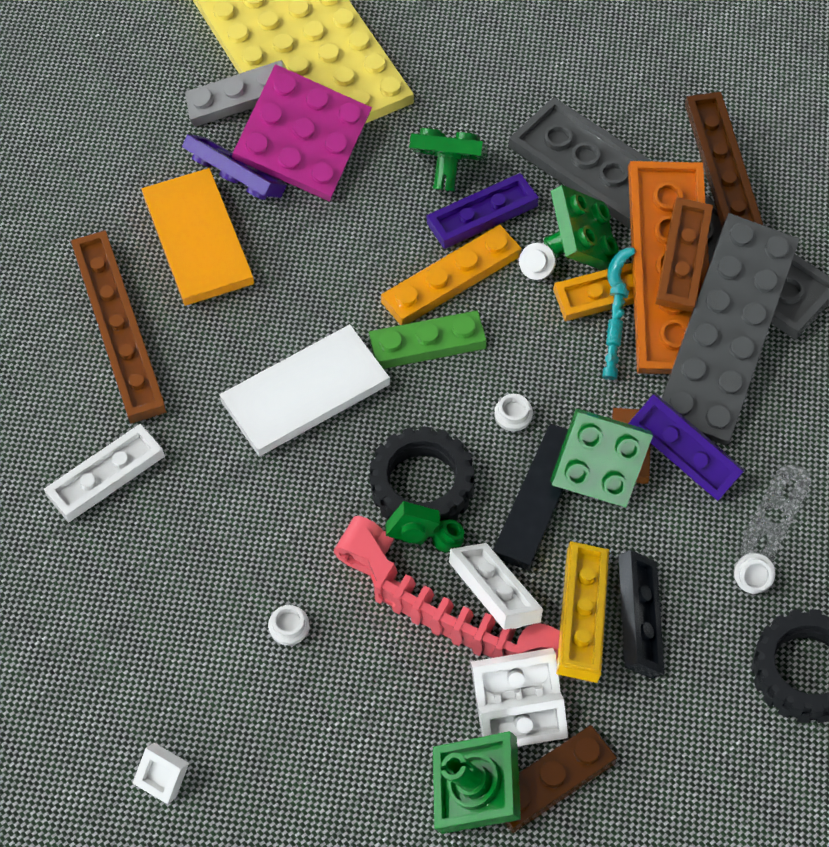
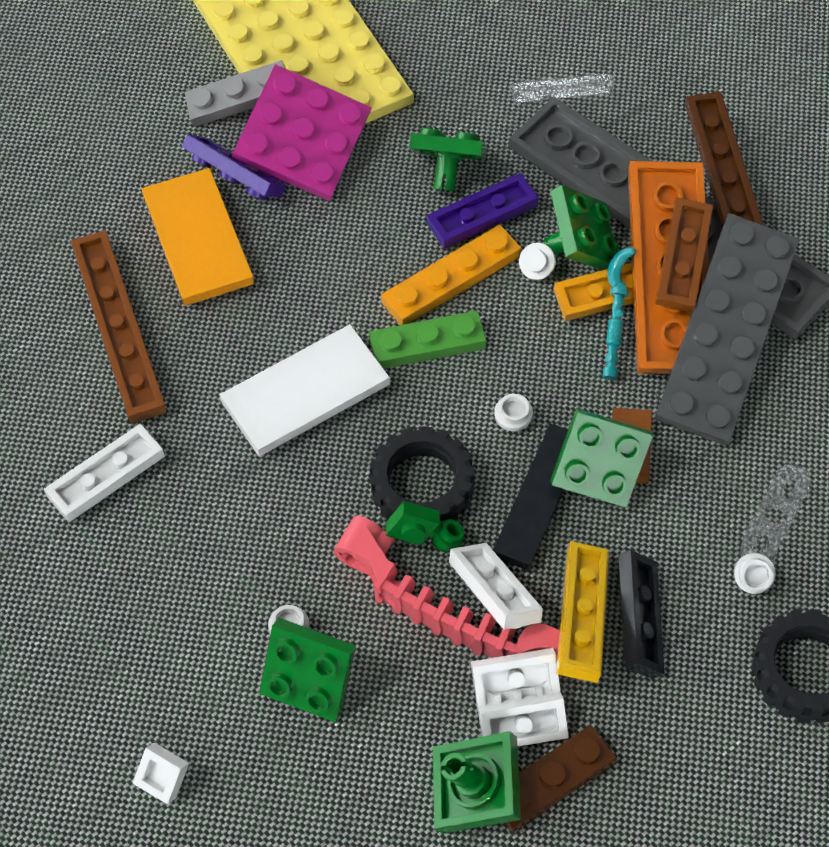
dark purple plate [628,393,745,501] -> none
none -> green plate [259,617,356,722]
none -> clear axle [511,73,614,103]

